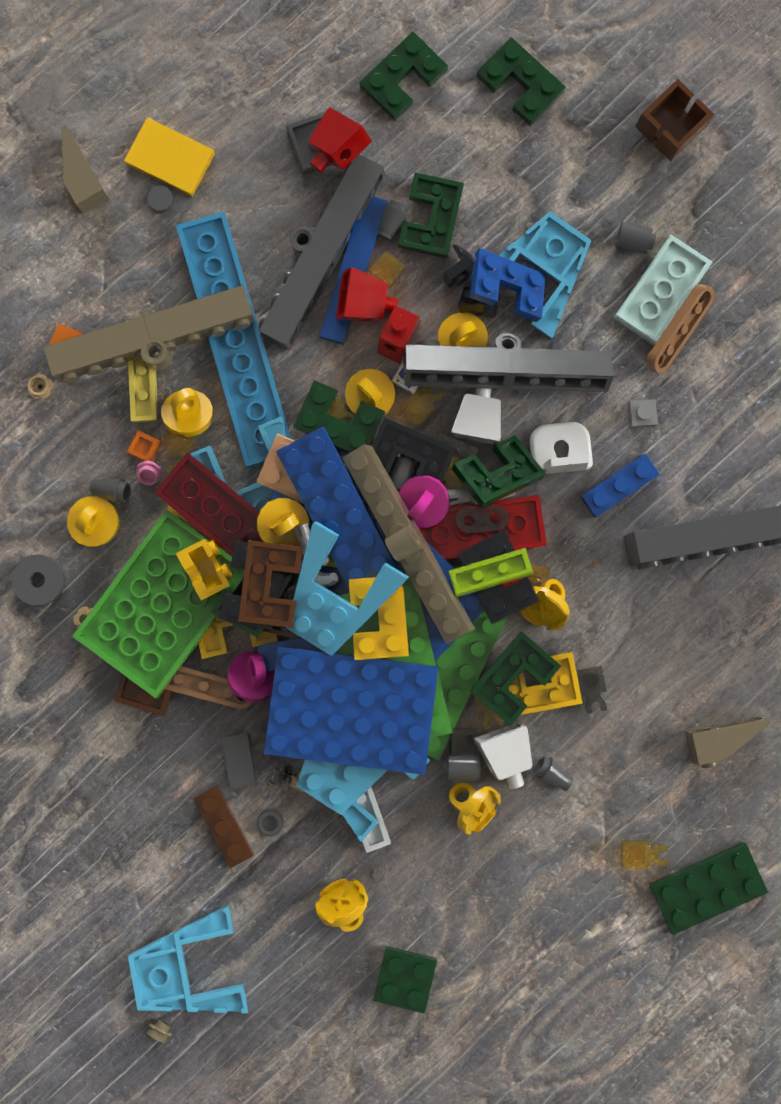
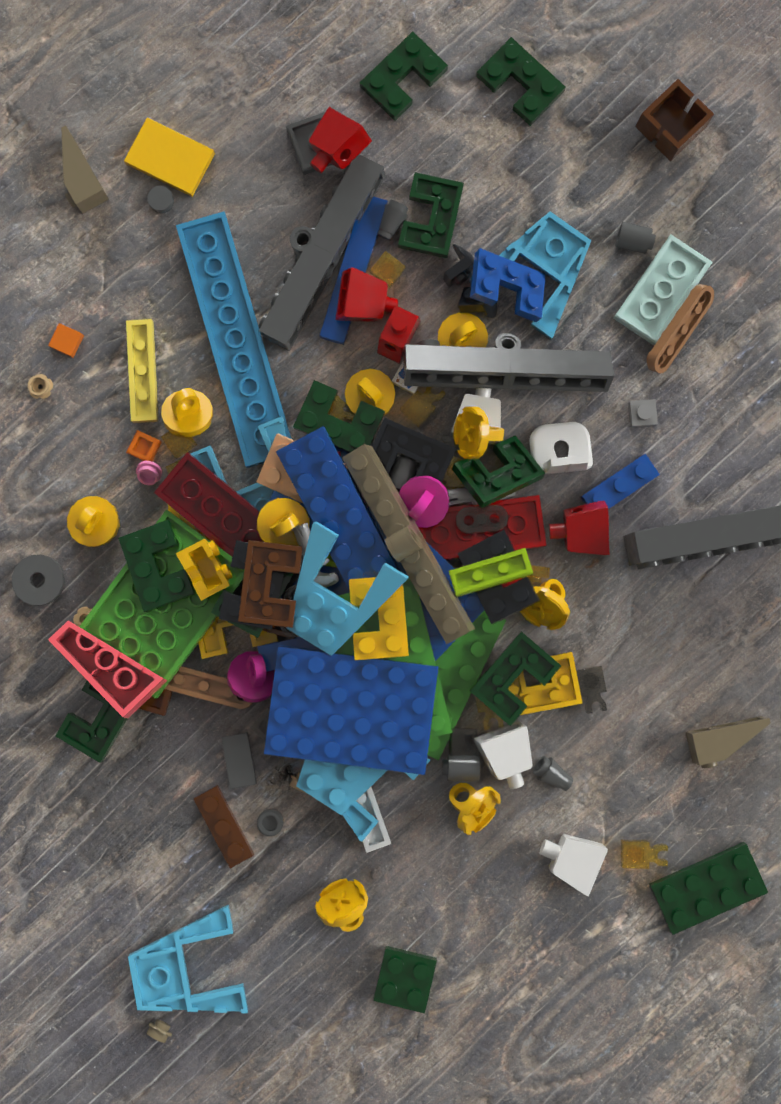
dark tan hinge [44,285,255,383] -> none
dark grey cone [90,479,131,504] -> none
none -> coral wedge [48,621,167,718]
none -> dark green plate [55,681,128,763]
none -> dark green plate [118,520,196,612]
none -> yellow tile [453,407,504,459]
none -> white torso [539,834,608,897]
none -> red torso [549,501,610,555]

